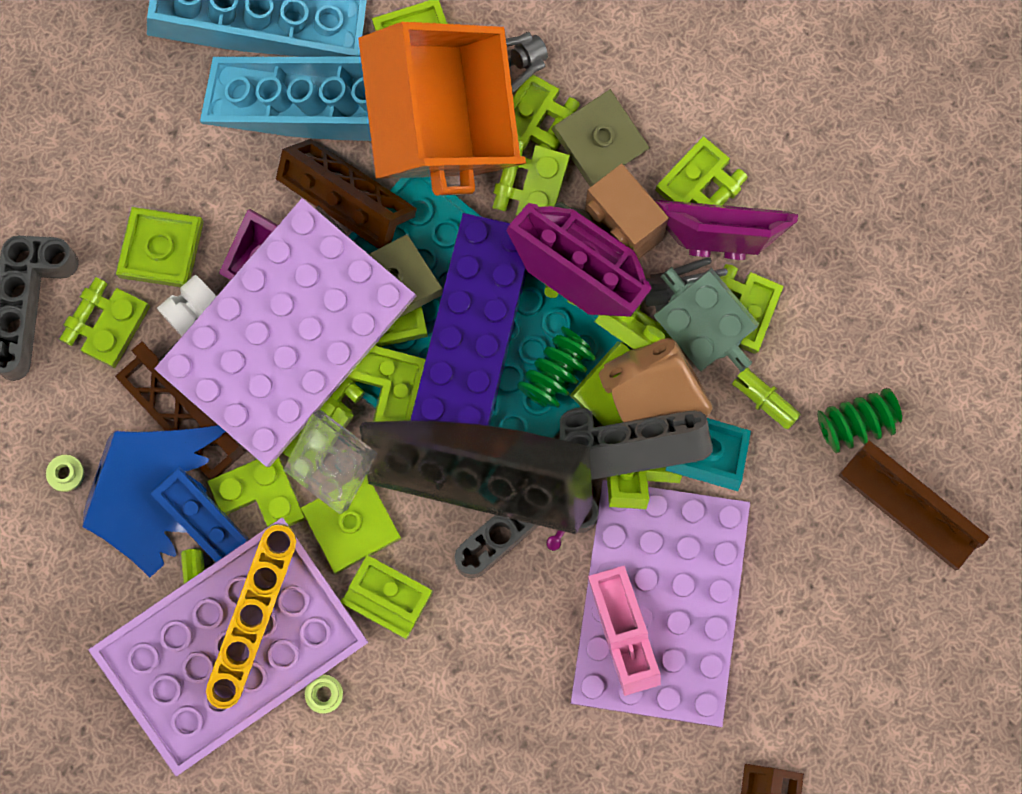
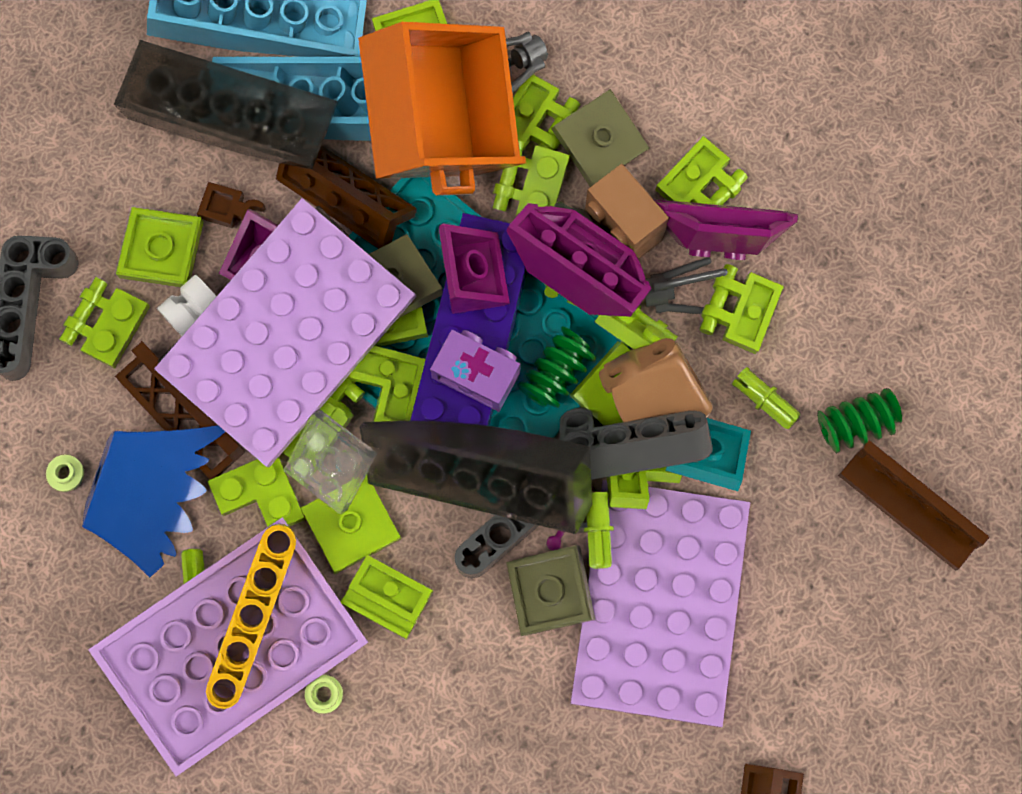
blue plate [150,466,249,562] -> none
bright pink slope [588,565,661,696] -> none
sand green plate [654,267,759,372] -> none
none -> clear smoke slope [113,40,338,170]
none -> reddish brown plate [197,182,266,228]
none -> medium lavender brick [430,330,520,412]
none -> magenta slope [439,224,510,314]
none -> olive plate [506,545,595,636]
none -> lime axle [584,492,614,569]

